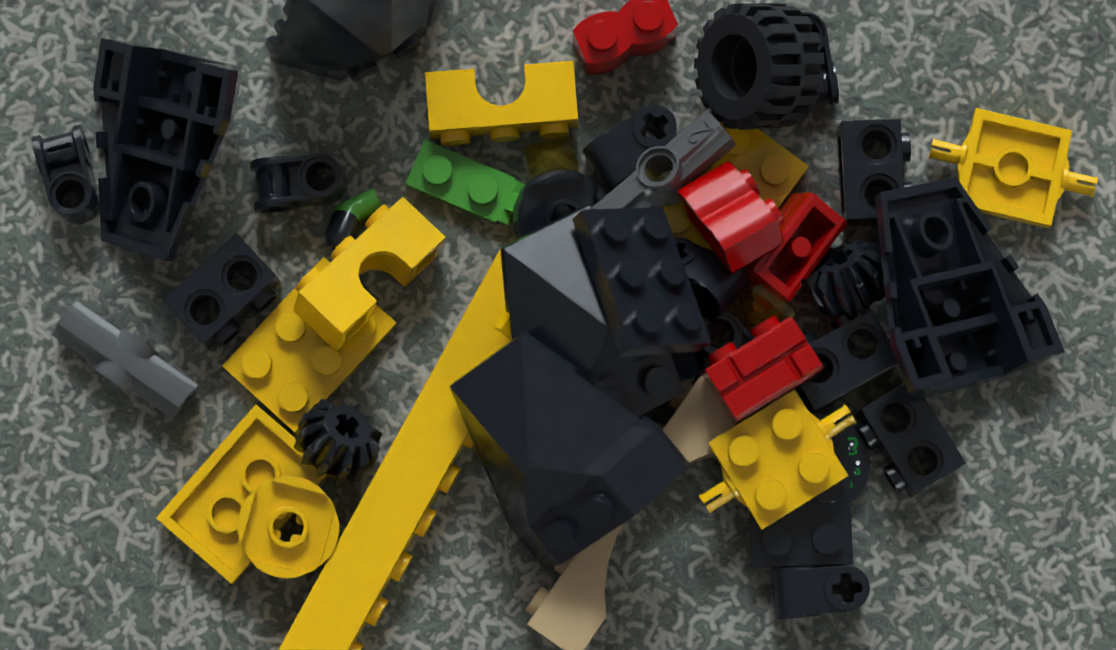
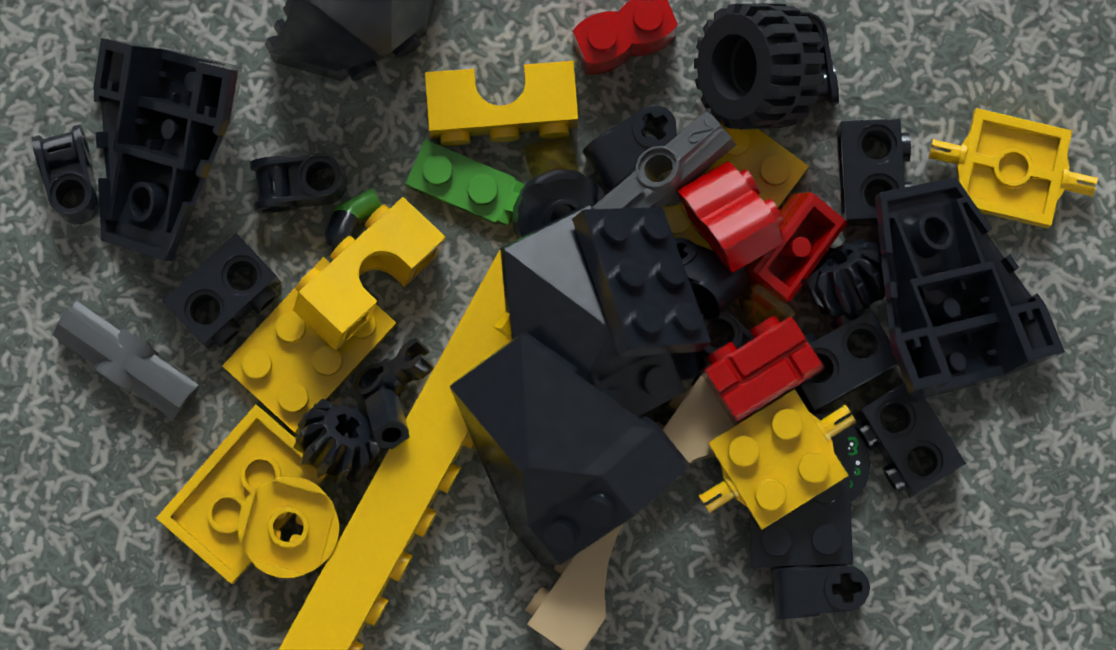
none -> black bar [354,338,434,449]

